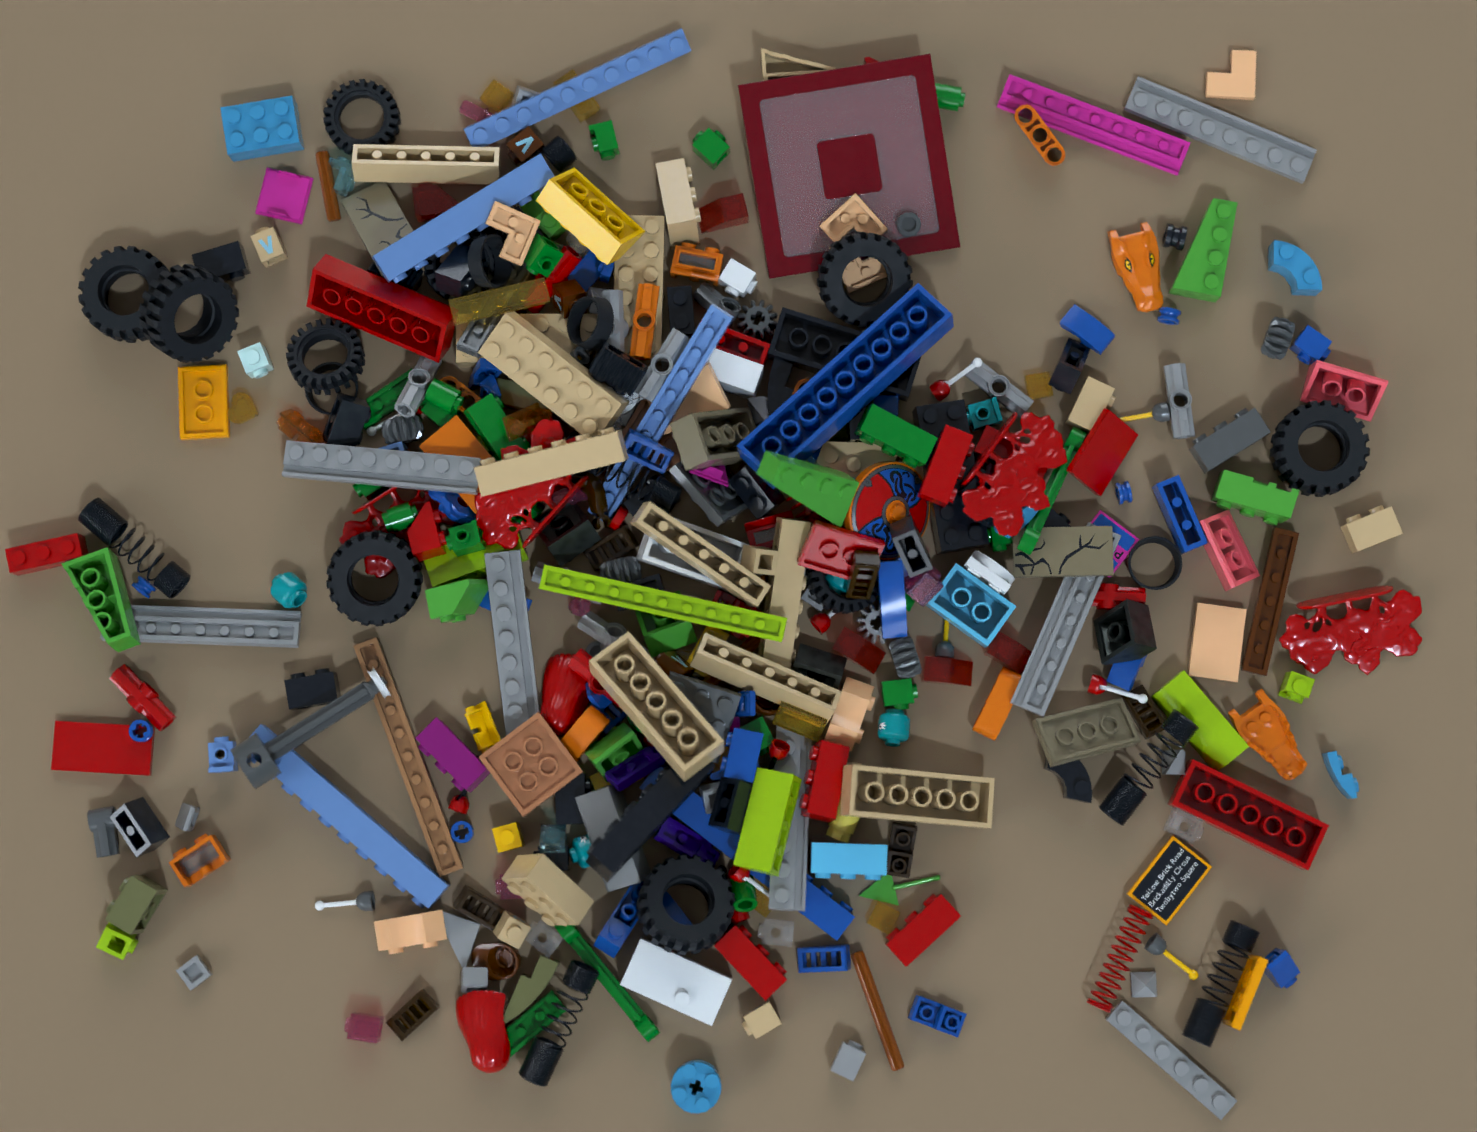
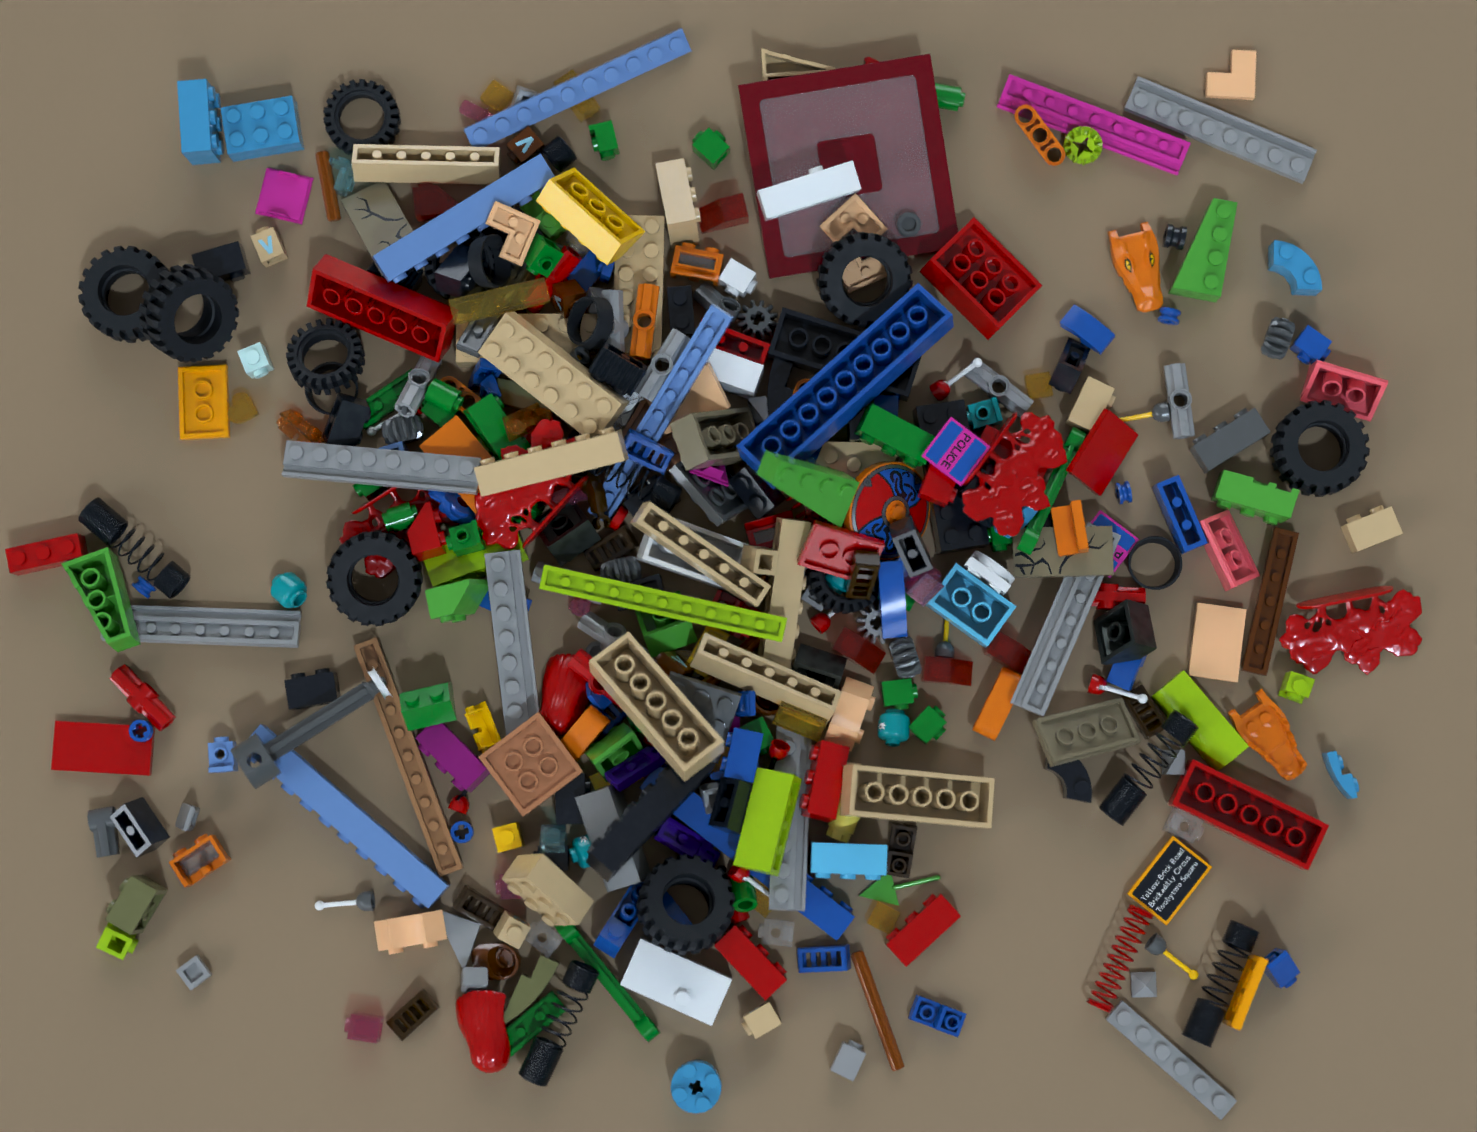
none -> dark azure brick [177,79,224,165]
none -> green slope [399,681,457,731]
none -> white brick [757,160,861,221]
none -> green brick [909,705,947,744]
none -> red slope [919,217,1043,340]
none -> piece [921,417,991,486]
none -> orange panel [1051,500,1089,557]
none -> lime gear [1063,126,1103,165]

